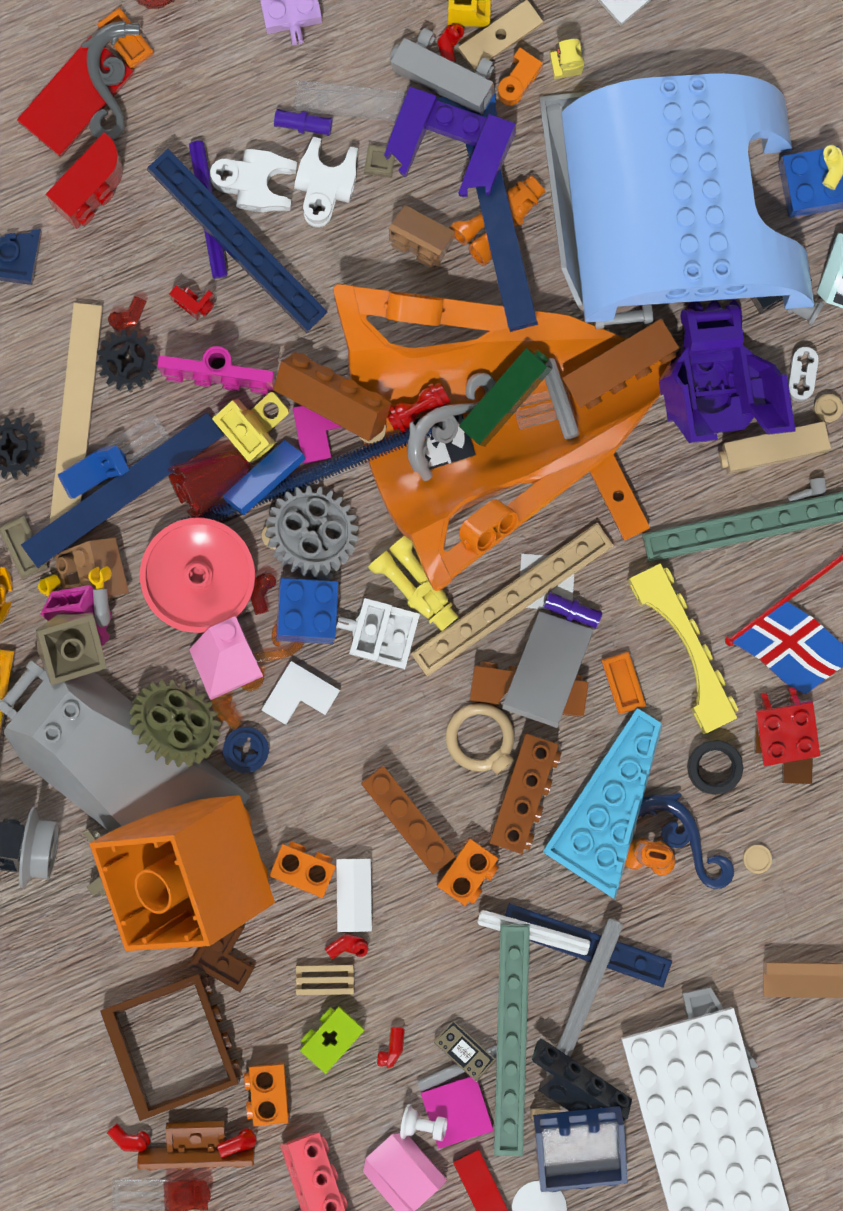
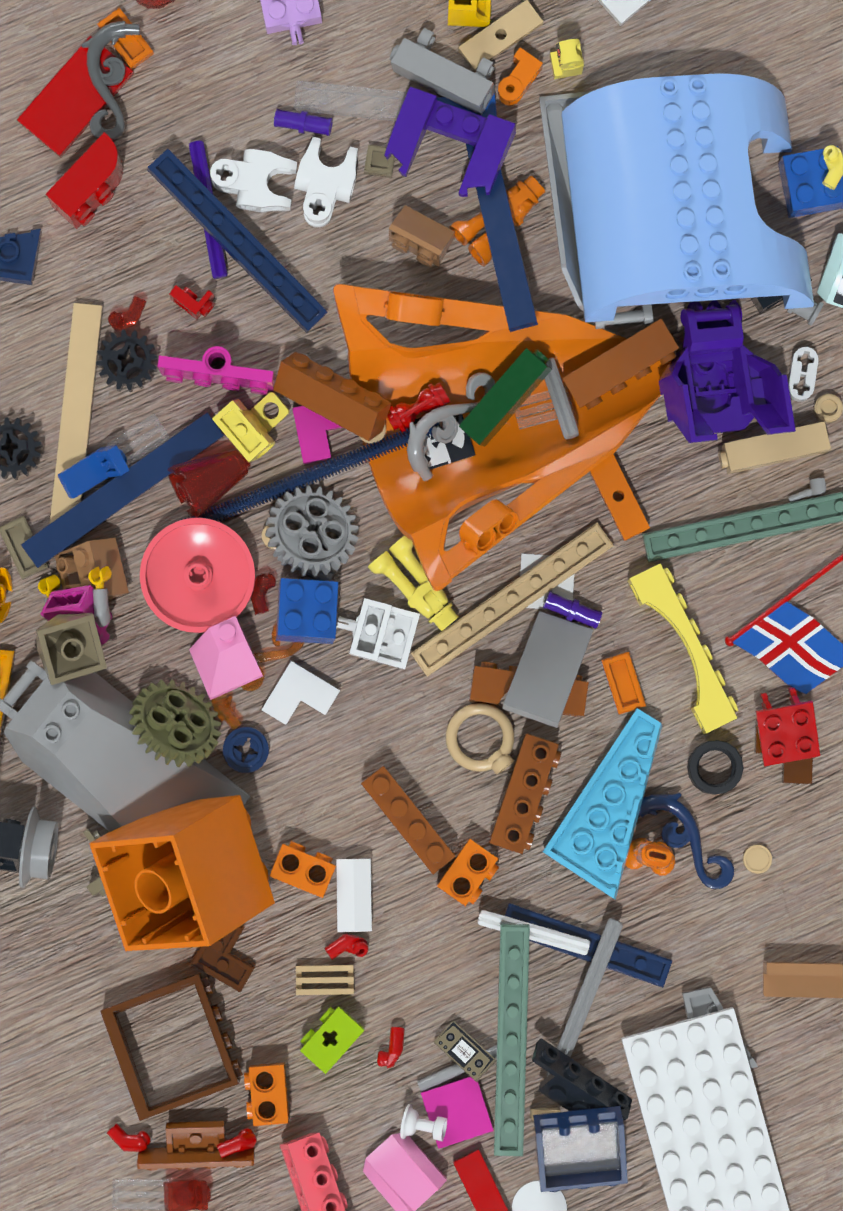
blue tile [223,440,306,515] -> none
red arm [437,23,464,63] -> none

